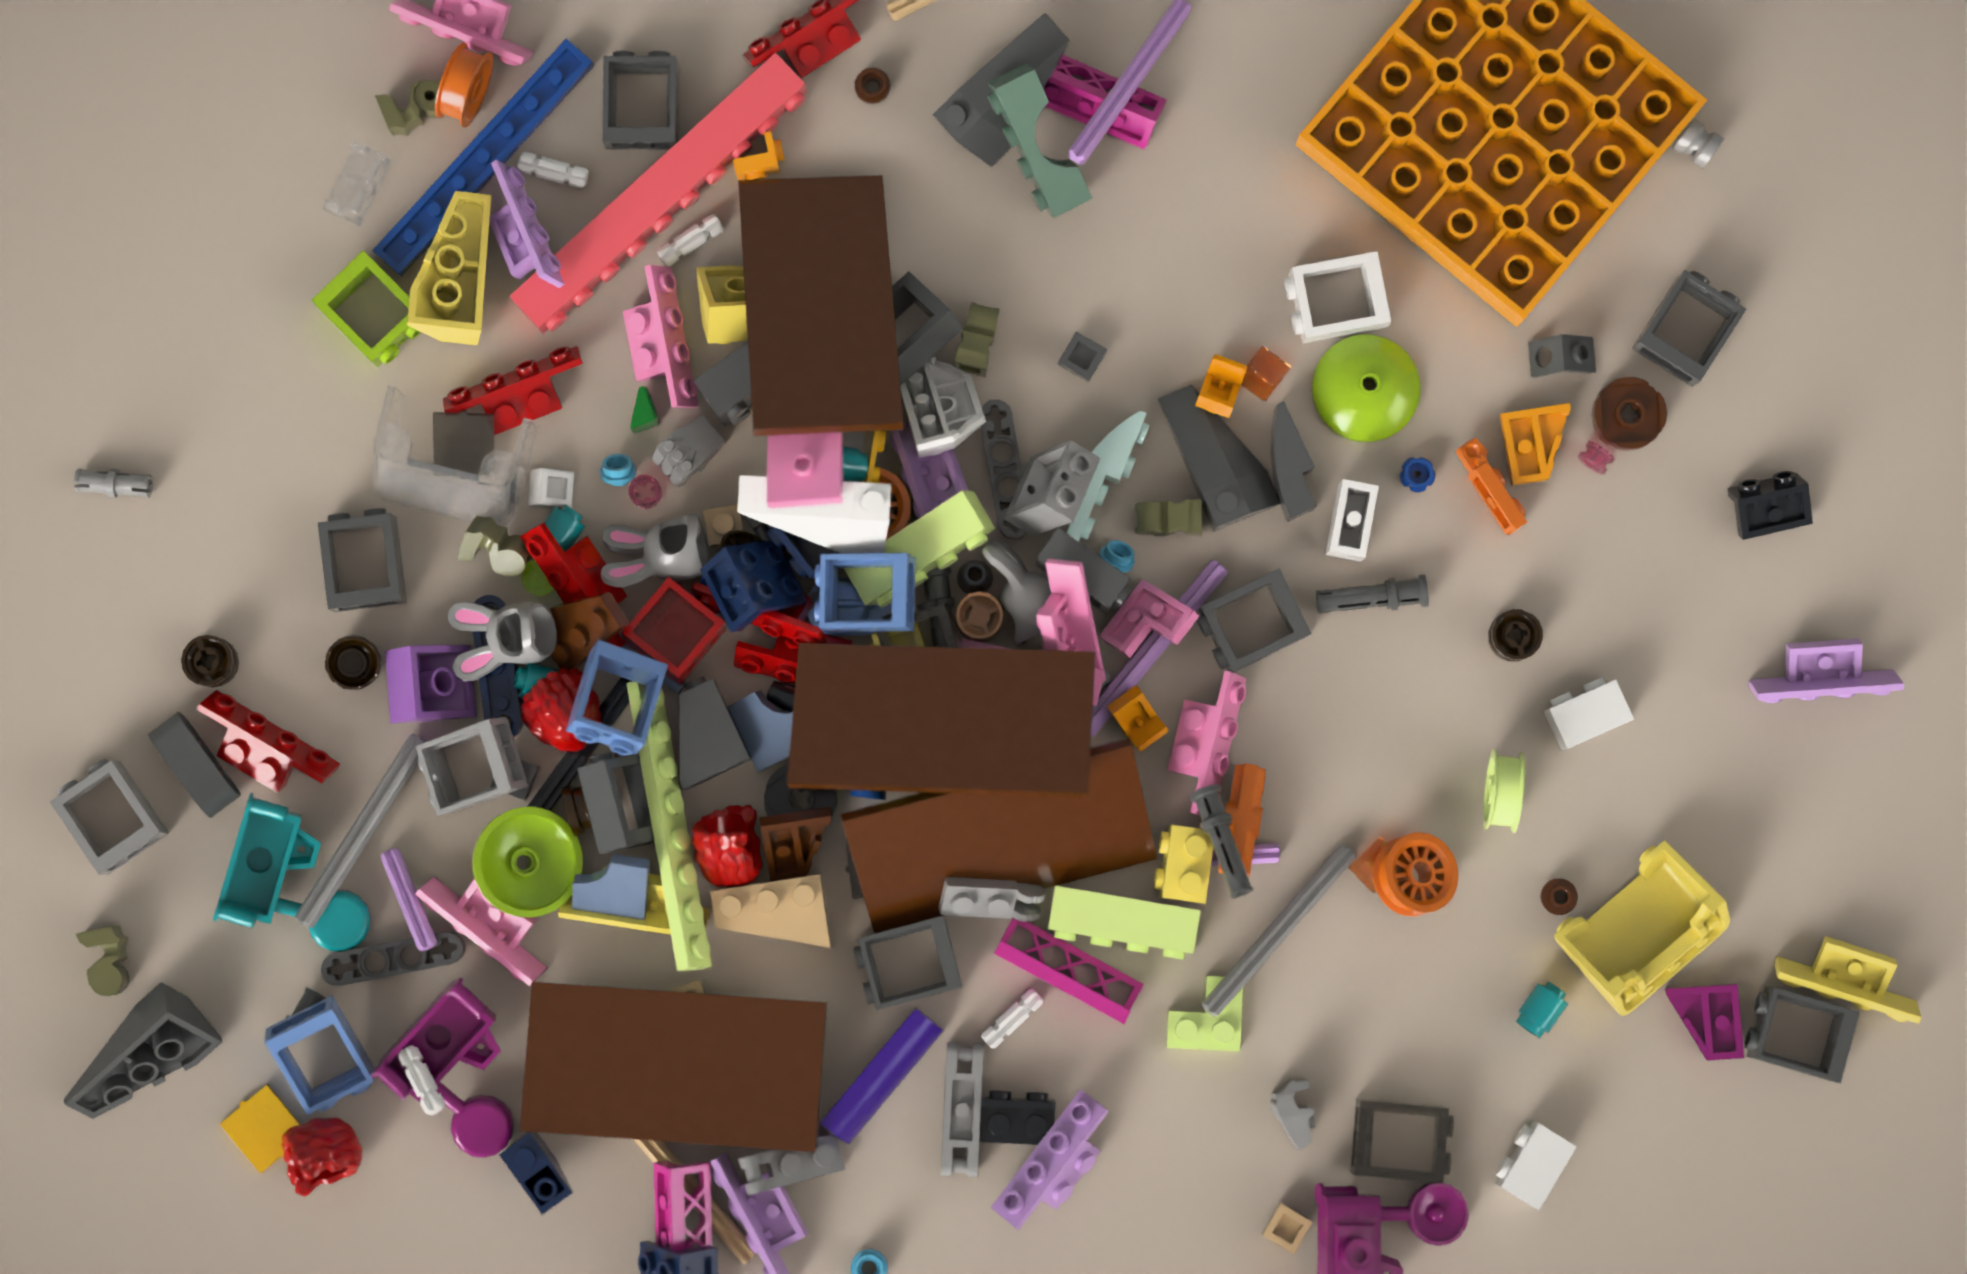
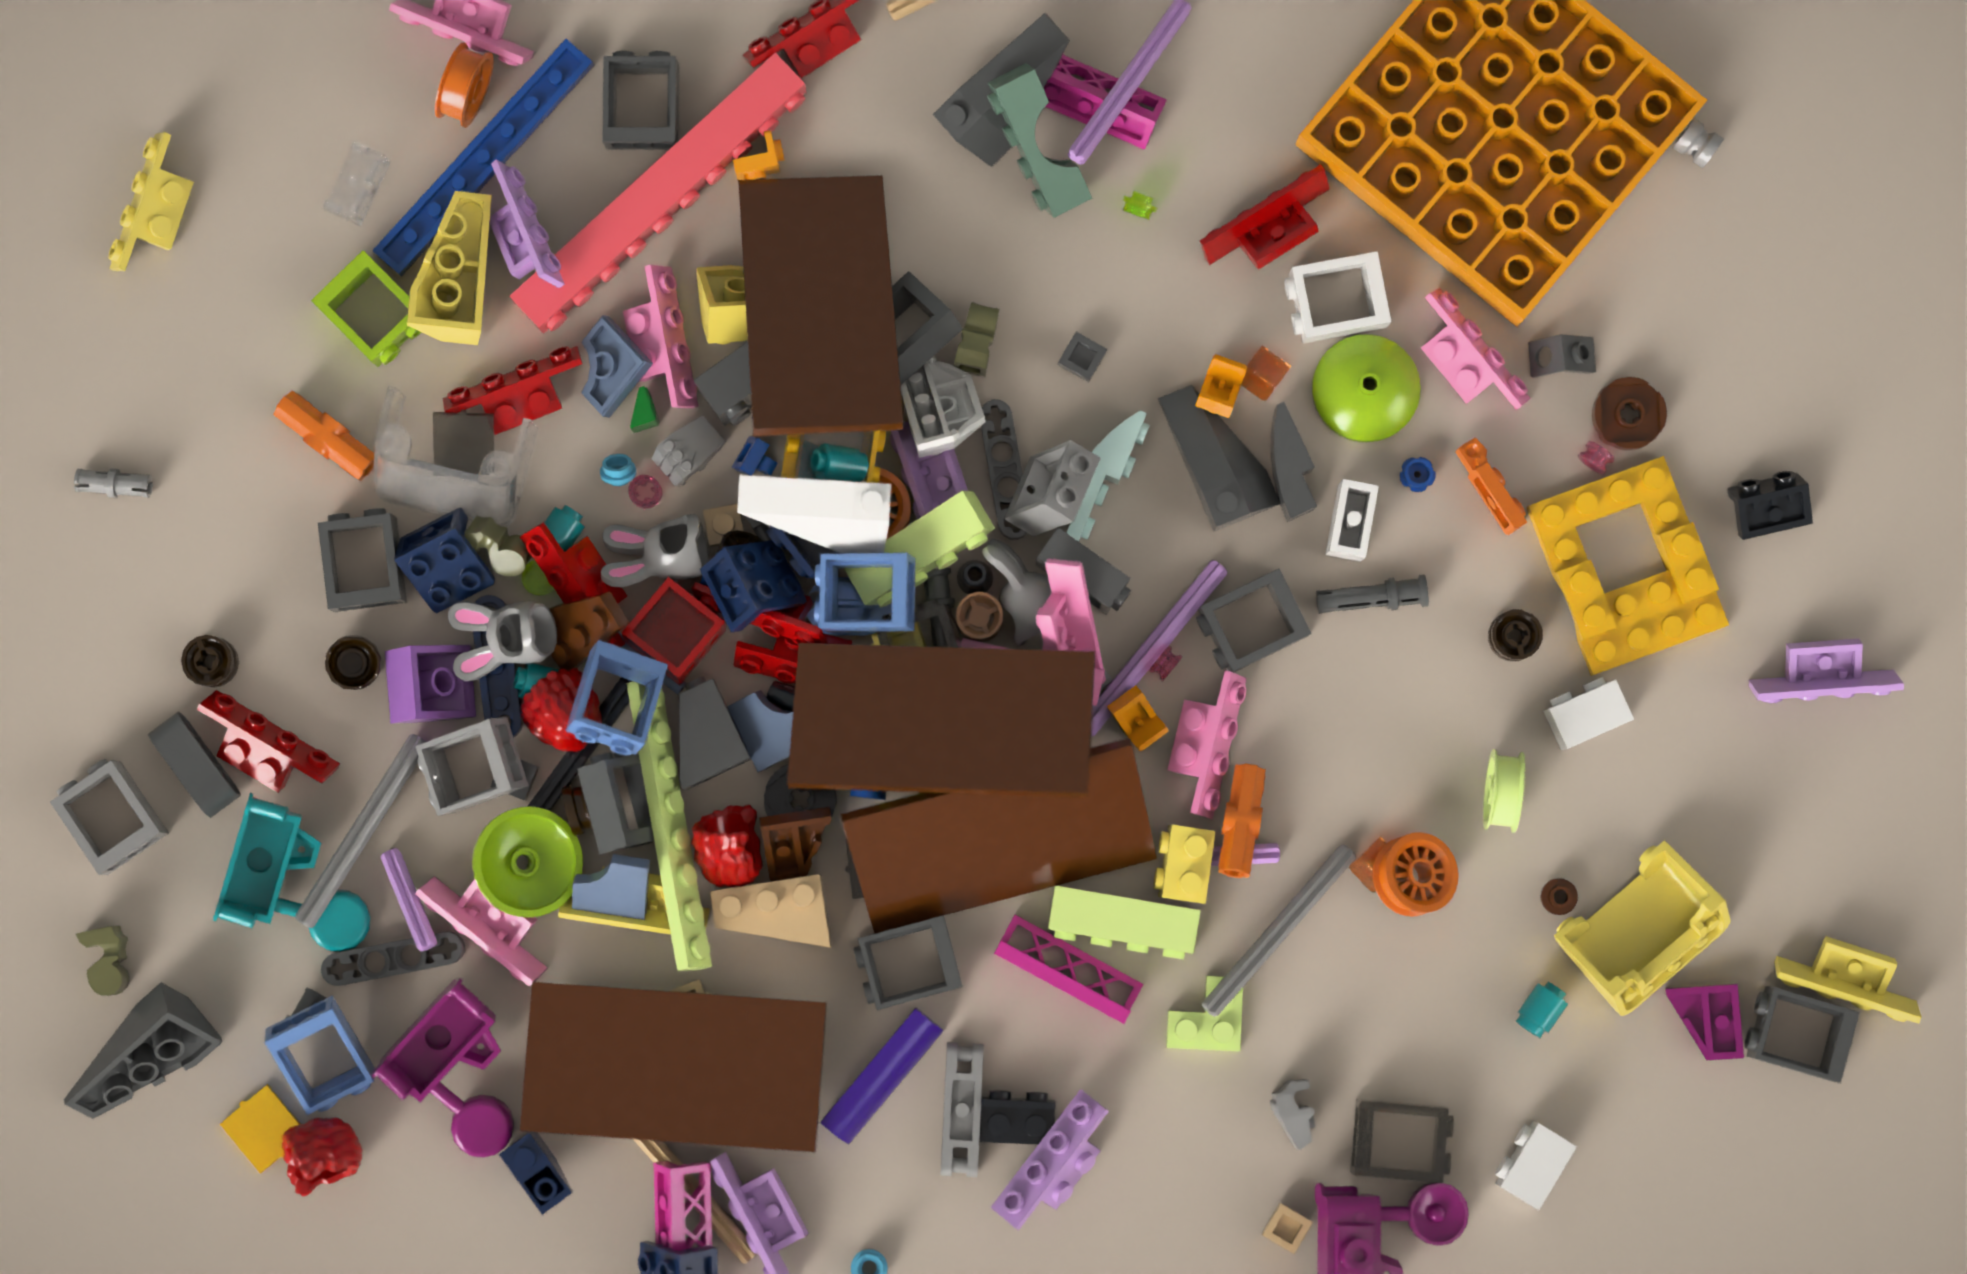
olive leg [375,80,439,136] -> none
white axle [398,1045,445,1115] -> none
white axle [518,152,589,189] -> none
white slope [528,468,574,508] -> none
white axle [657,214,724,266] -> none
light grey plate [738,1134,845,1195] -> none
bright pink plate [767,432,843,508] -> none
reddish brown plate [855,67,891,104] -> none
light grey hinge [938,877,1046,922] -> none
white axle [981,988,1043,1049] -> none
medium azure plate [1099,540,1135,573] -> none
bright pink plate [1099,579,1199,658] -> none
olive leg [1135,499,1202,536] -> none
dark grey pin [1189,784,1253,898] -> none
light orange wing [1499,403,1571,486] -> none
dark grey window [1632,270,1746,387] -> none
none -> light yellow bracket [108,132,194,271]
none -> orange piece [273,390,380,481]
none -> dark blue bracket [394,507,495,613]
none -> sand blue tile [581,315,653,418]
none -> blue tile [732,436,778,476]
none -> clear neon green plate [1123,191,1158,220]
none -> clear pink bush [1148,646,1183,682]
none -> red bracket [1199,164,1330,270]
none -> bright pink bracket [1421,288,1531,410]
none -> yellow piece [1526,456,1729,676]

